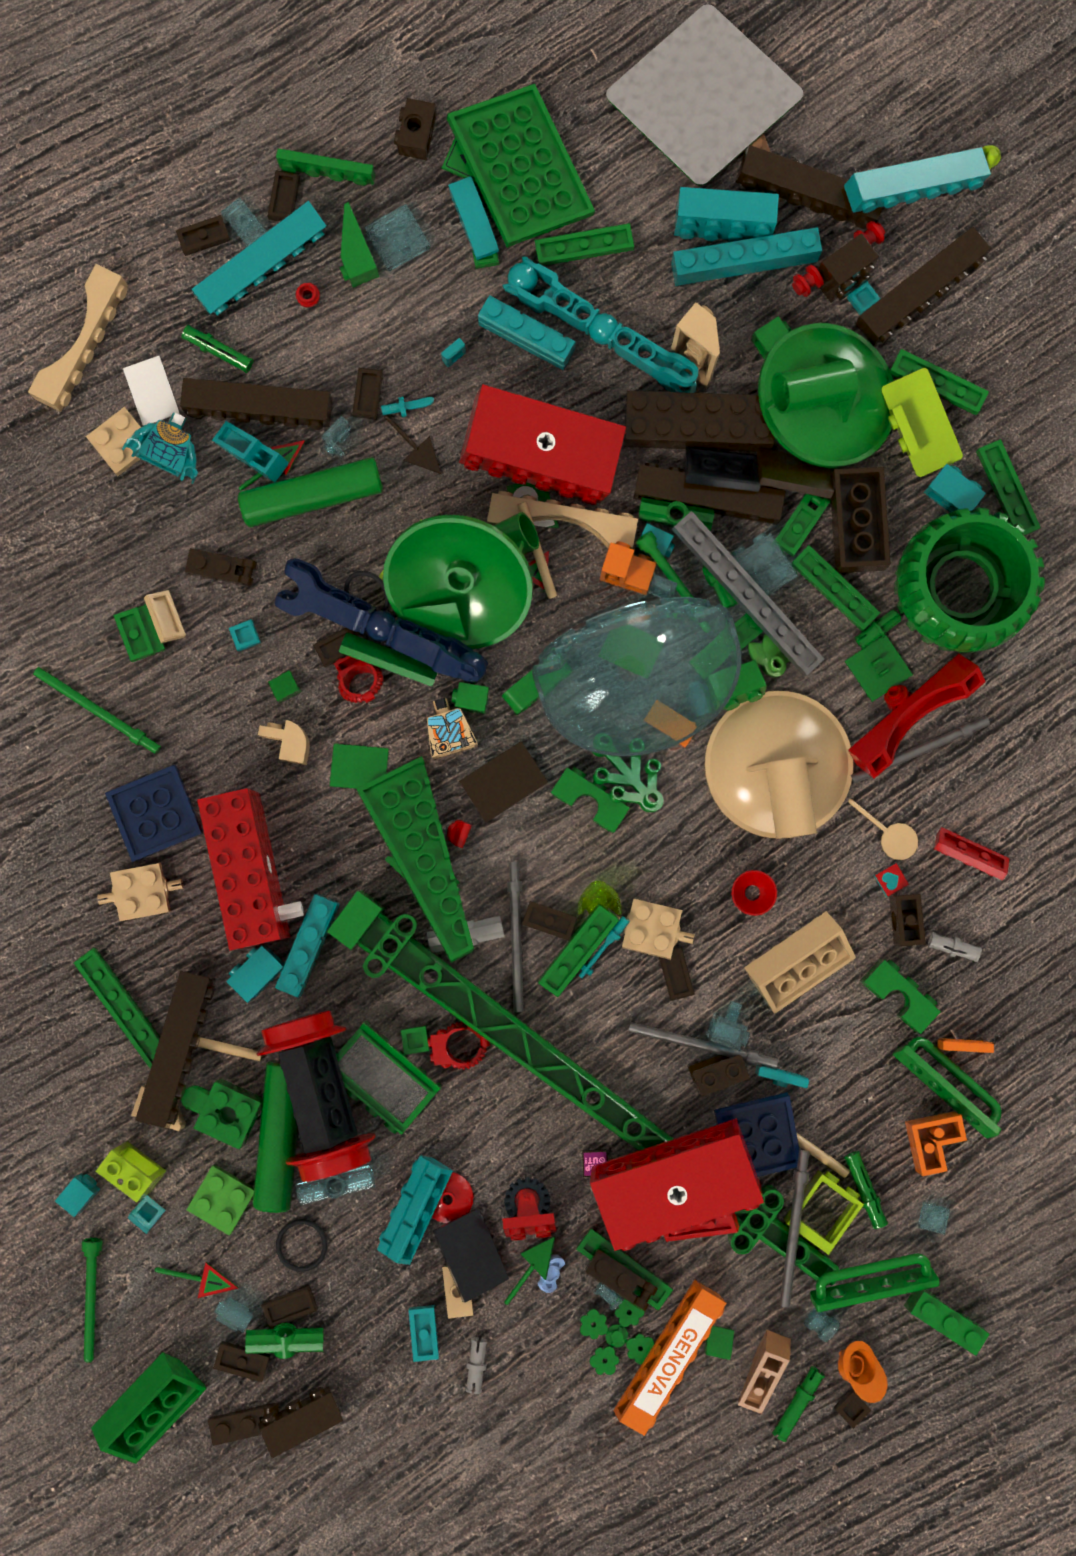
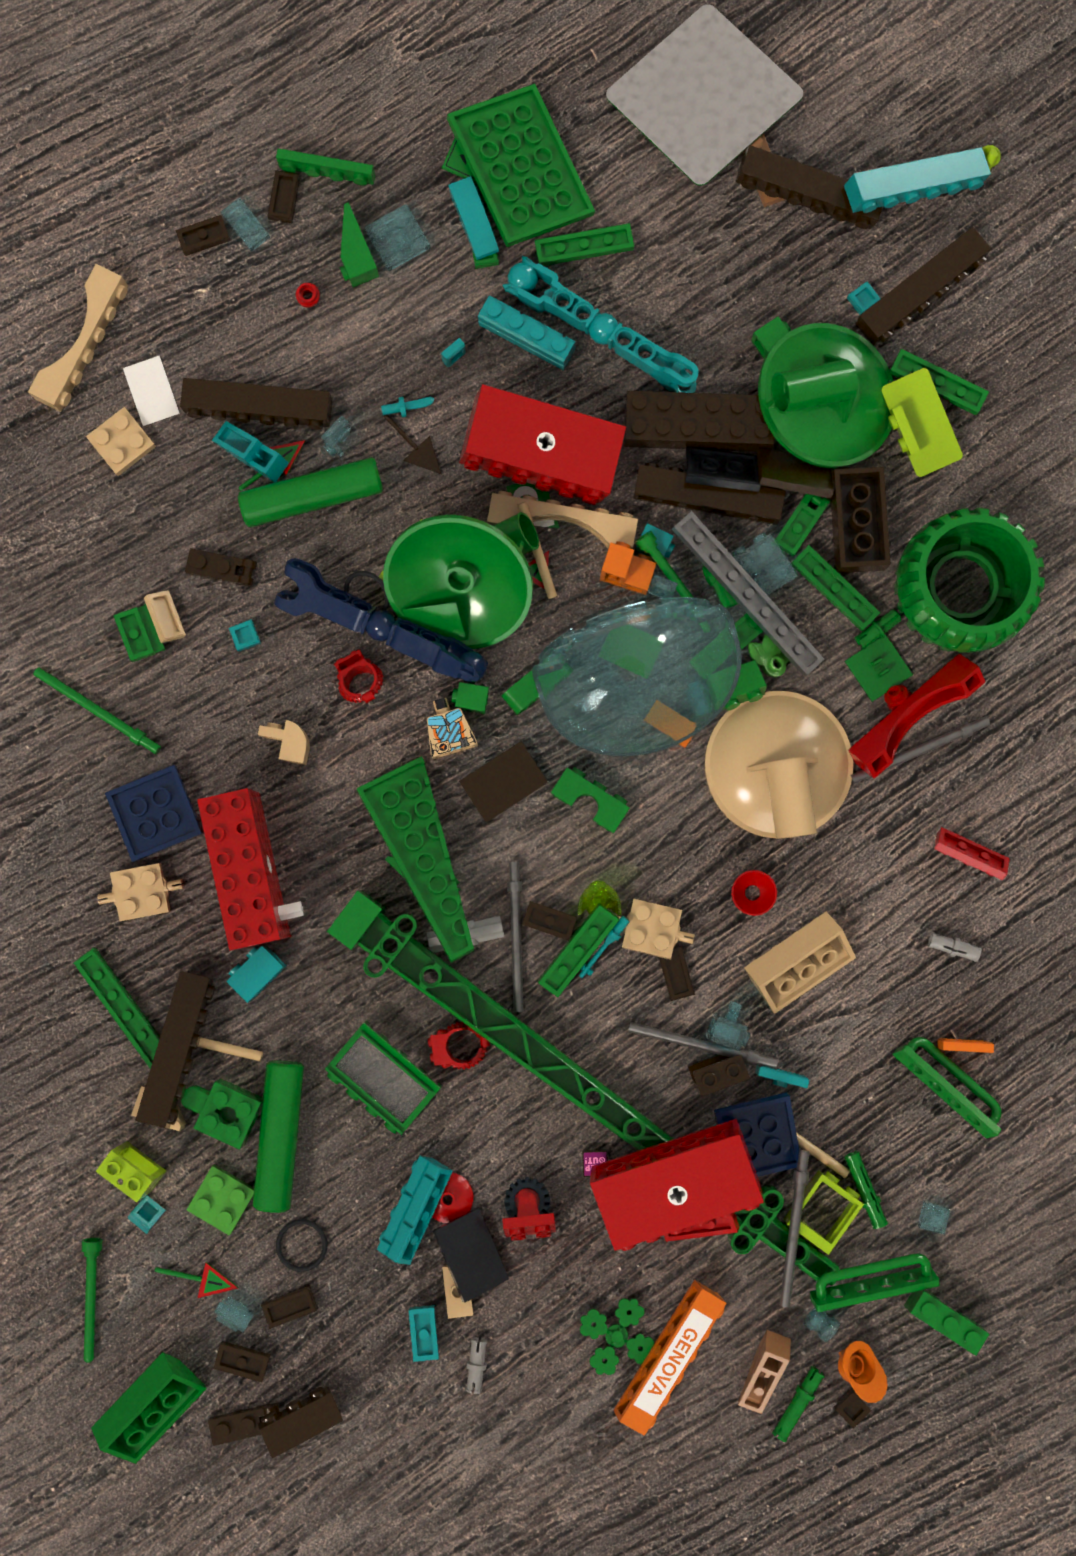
teal brick [55,1173,100,1217] -> none
teal torso [122,413,198,484] -> none
green pin [182,324,254,373] -> none
teal brick [192,201,327,316] -> none
green piece [245,1323,324,1359] -> none
brick [256,1010,376,1182] -> none
green slope [268,670,302,703] -> none
teal brick [275,894,340,997] -> none
clear light blue piece [296,1164,375,1205] -> none
dark brown tile [313,628,365,667] -> none
green sticker [330,744,389,789] -> none
green tile [339,632,437,686] -> none
dark brown tile [352,367,383,420] -> none
dark brown brick [394,98,437,160] -> none
green plate [401,1025,430,1055] -> none
red plate [447,820,472,848] -> none
green piece [504,1237,555,1305] -> none
light blue piece [538,1254,565,1293] -> none
green plate [576,1227,673,1311] -> none
dark brown plate [584,1249,658,1312] -> none
green plant [590,735,664,813] -> none
clear light blue bush [593,1283,624,1311] -> none
green piece [638,498,714,532] -> none
tan slope [670,302,720,389] -> none
teal brick [671,227,822,286] -> none
teal brick [674,187,779,242] -> none
green slope [704,1325,734,1360] -> none
dark brown brick [792,221,885,303] -> none
tan piece [848,799,918,860] -> none
green arch [860,959,941,1034] -> none
red tile [873,863,909,897] -> none
dark brown brick [889,894,926,947] -> none
orange brick [905,1111,967,1176] -> none
teal brick [923,464,986,513] -> none
green plate [976,439,1041,536] -> none

